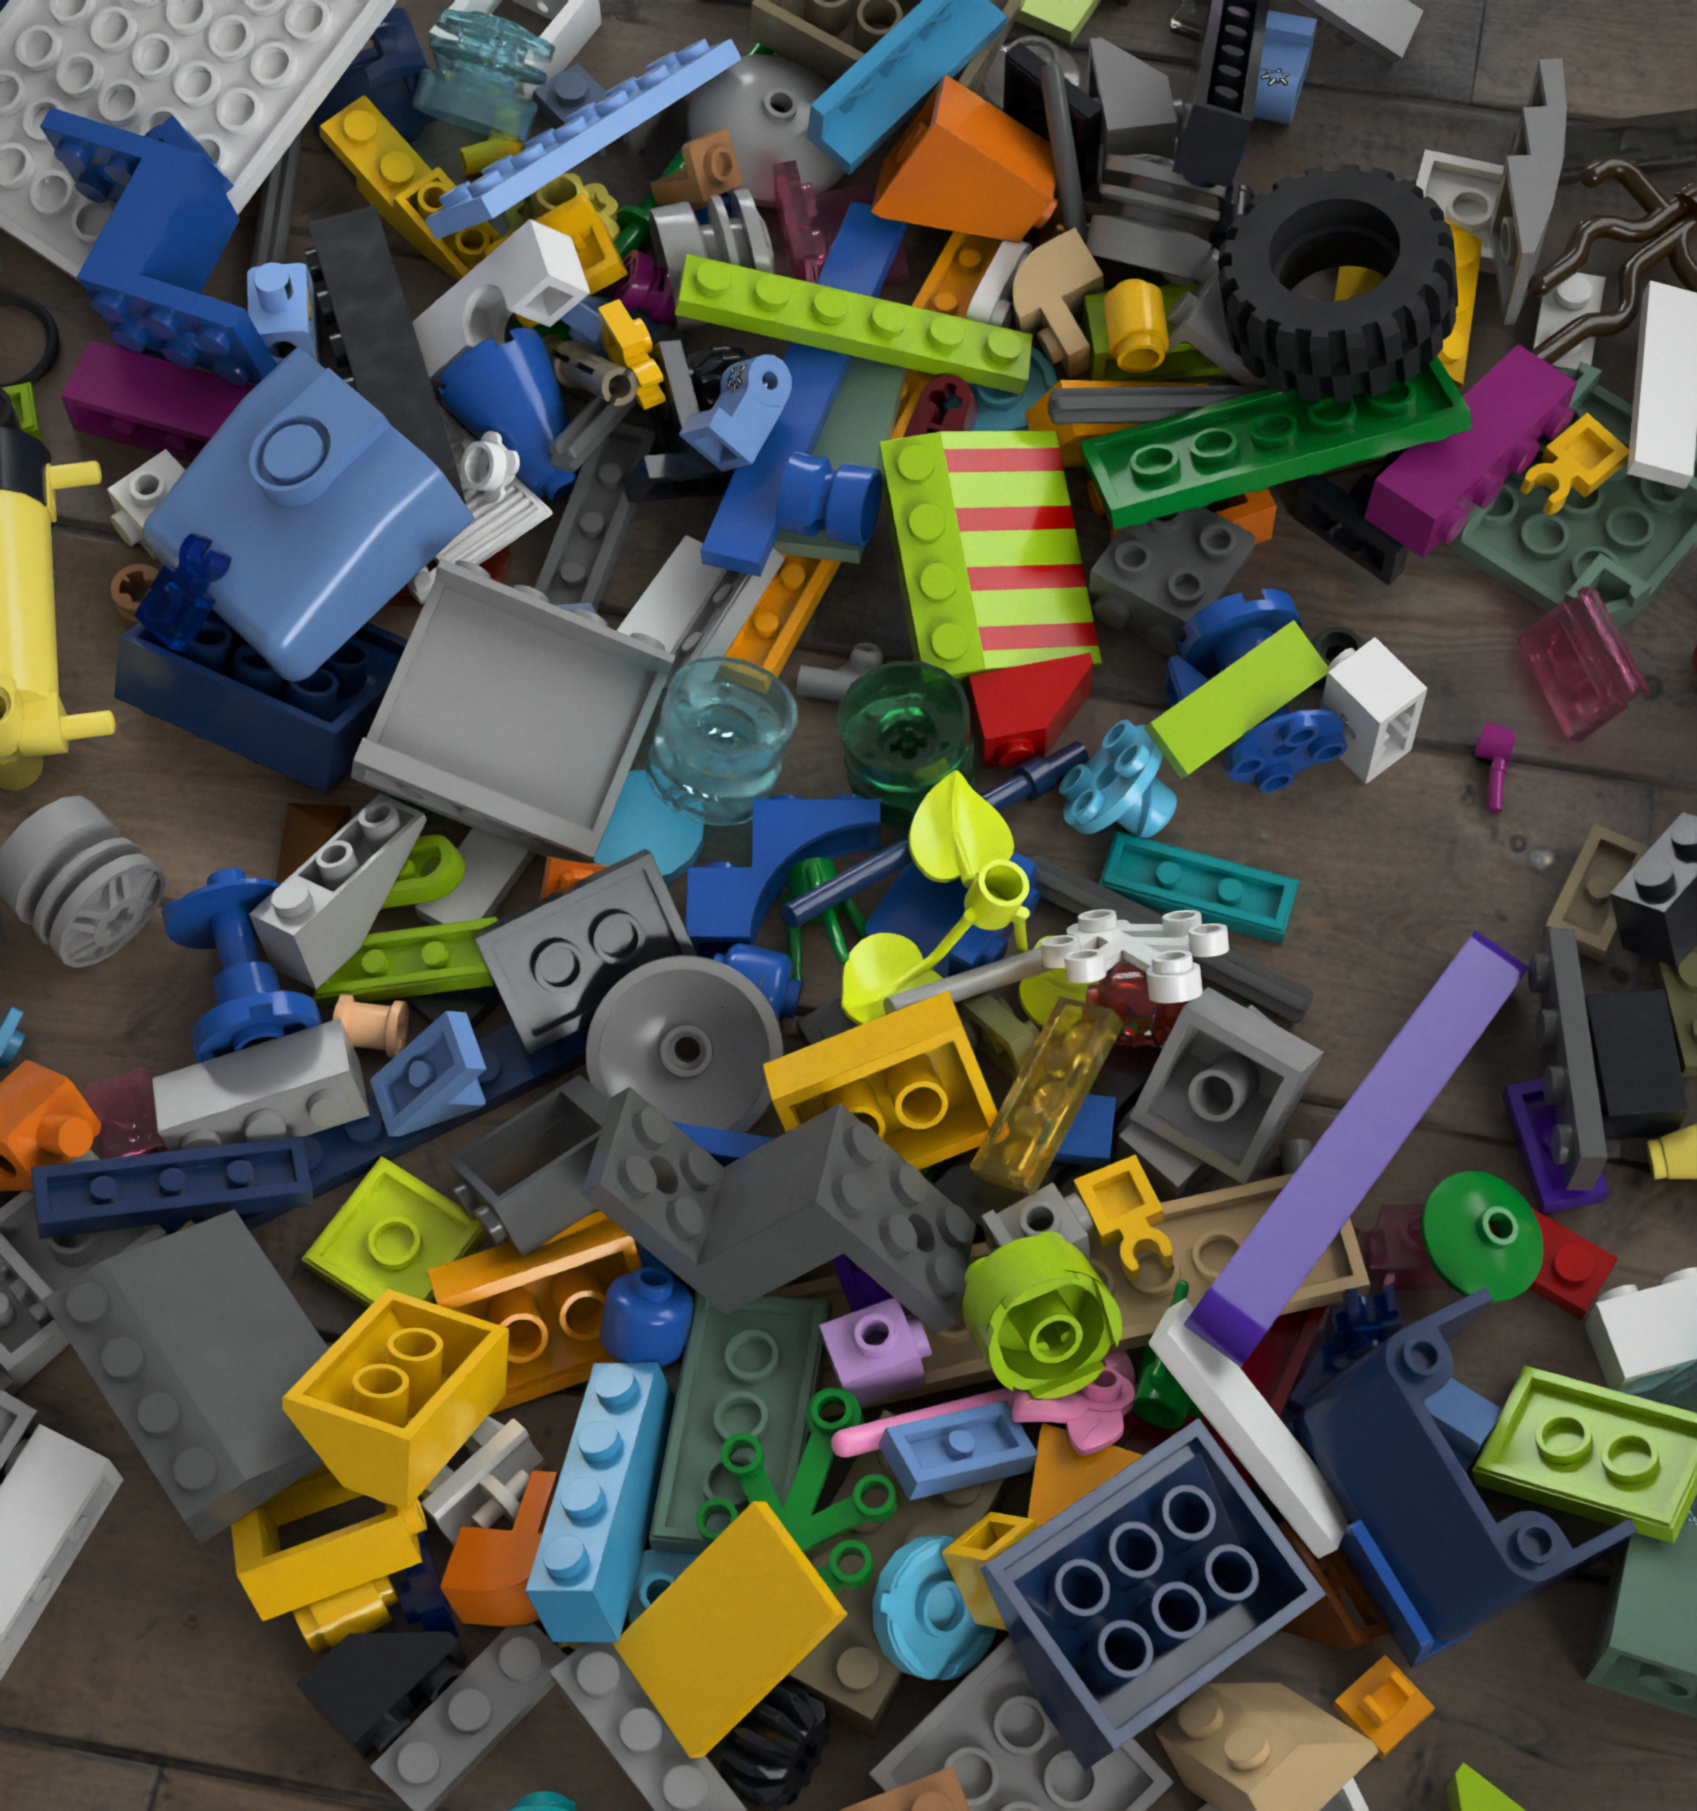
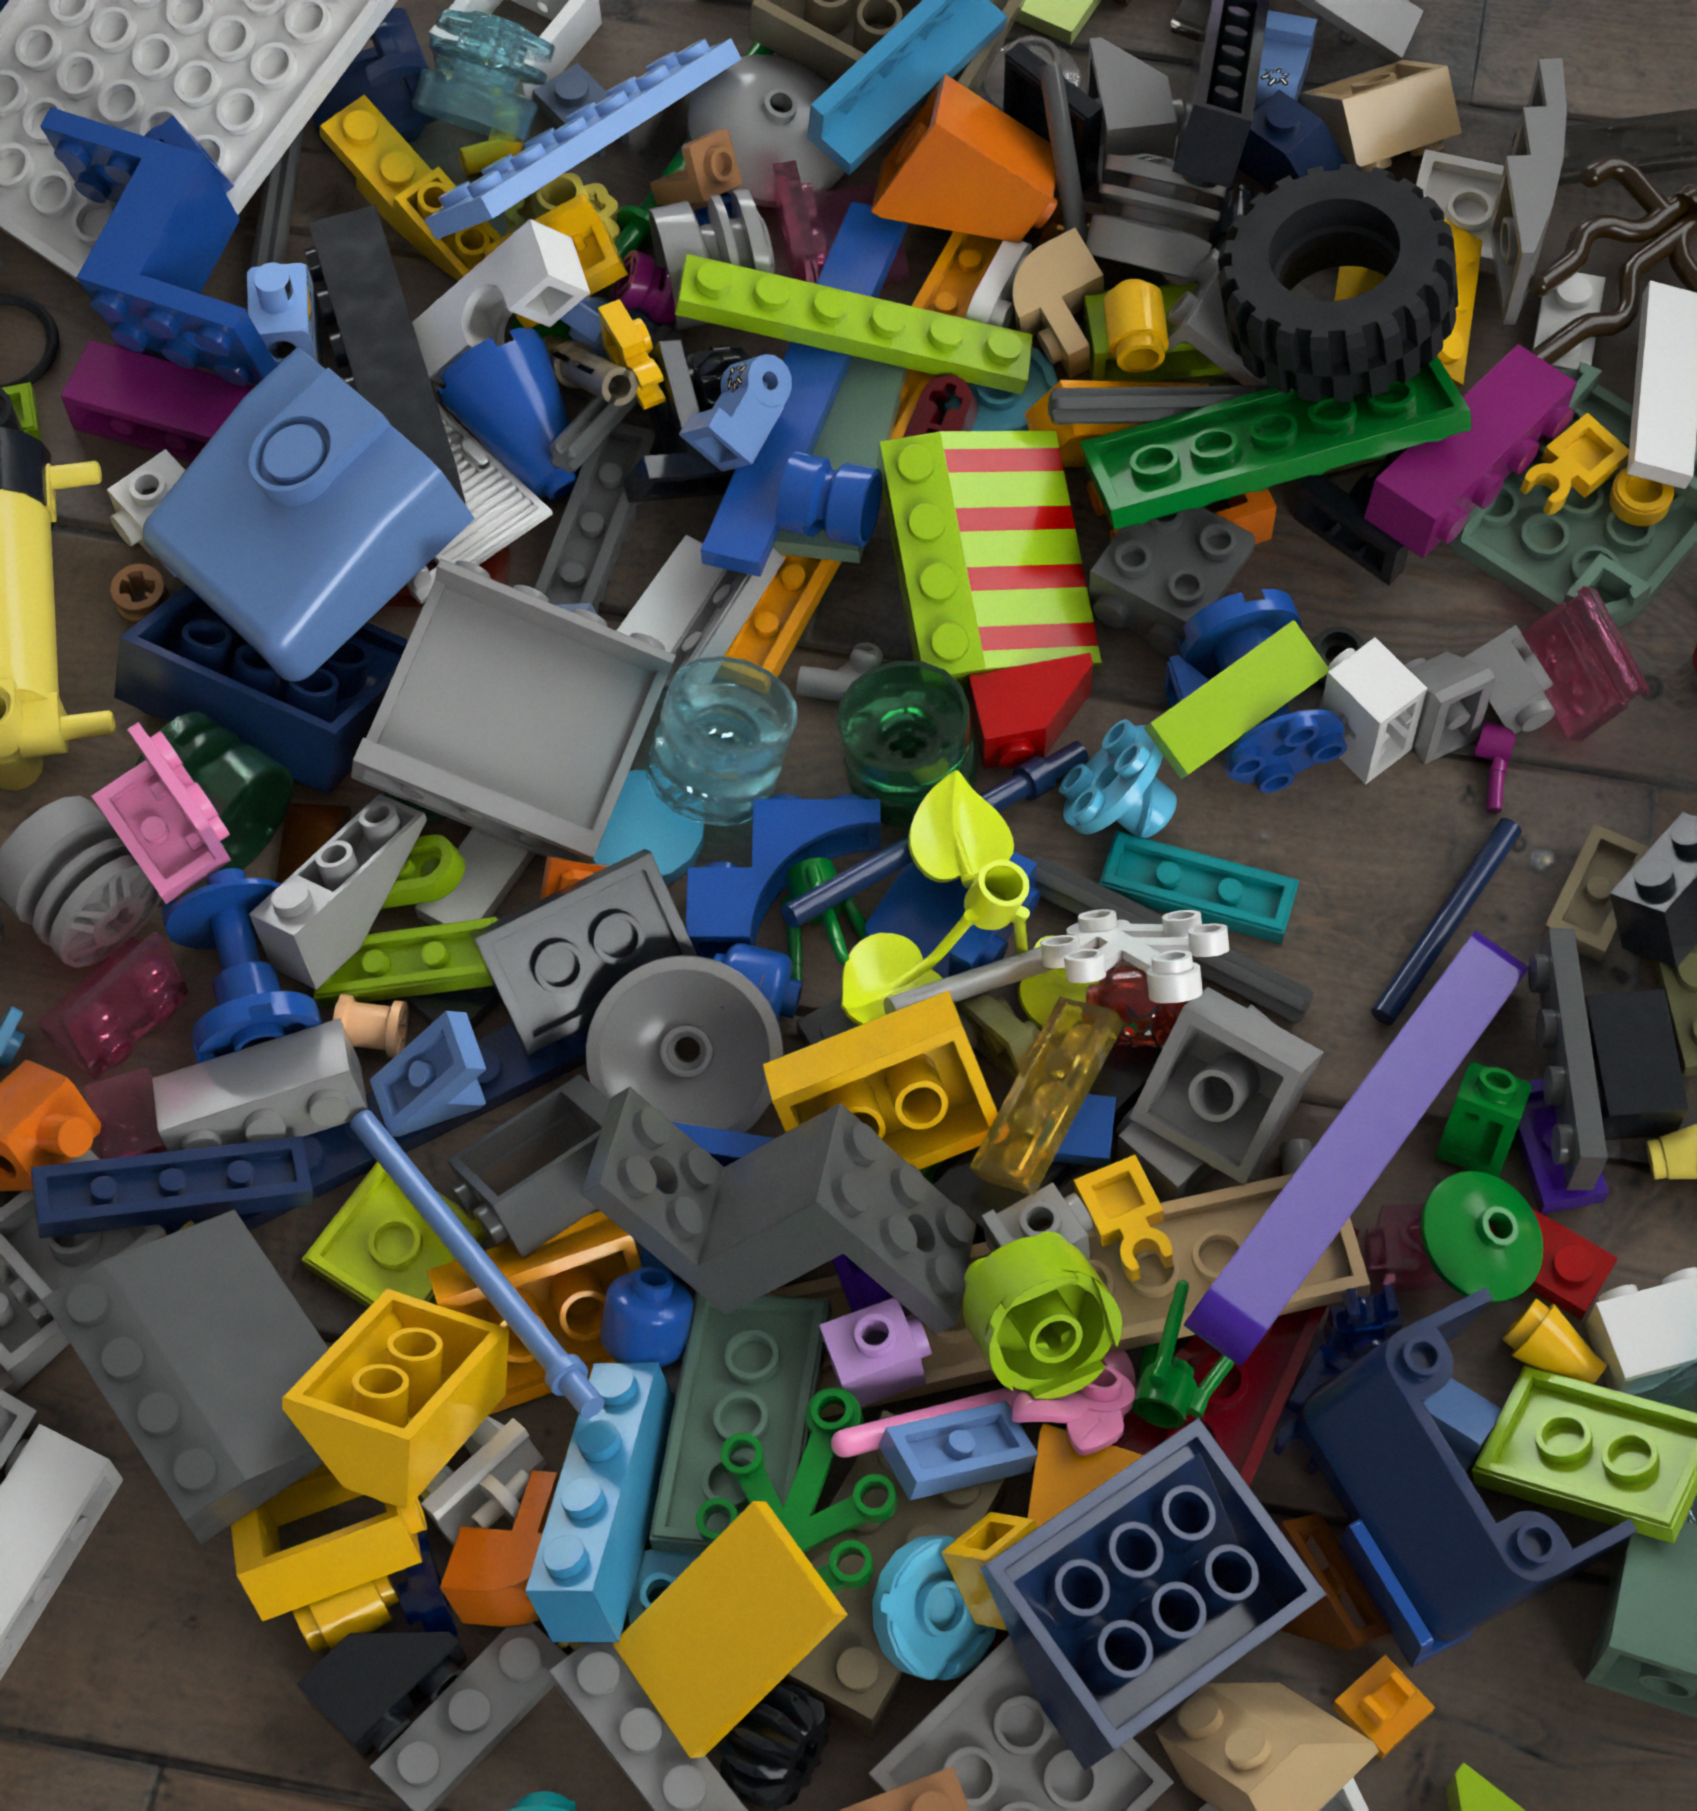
clear blue plate [133,532,232,653] -> none
white plate [461,431,520,504] -> none
white tile [1149,1298,1350,1559] -> none
none -> clear pink bracket [37,932,189,1080]
none -> bright pink bracket [91,722,232,904]
none -> clear green wheel [133,711,293,876]
none -> medium blue bar [350,1110,605,1419]
none -> dark blue slope [1237,90,1348,192]
none -> tan slope [1300,60,1462,172]
none -> dark blue bar [1371,818,1522,1025]
none -> light grey slope [1404,651,1495,765]
none -> green bracket [1434,1062,1532,1177]
none -> light grey brick [1463,625,1555,734]
none -> yellow cone [1502,1298,1607,1384]
none -> yellow tile [1609,466,1674,526]

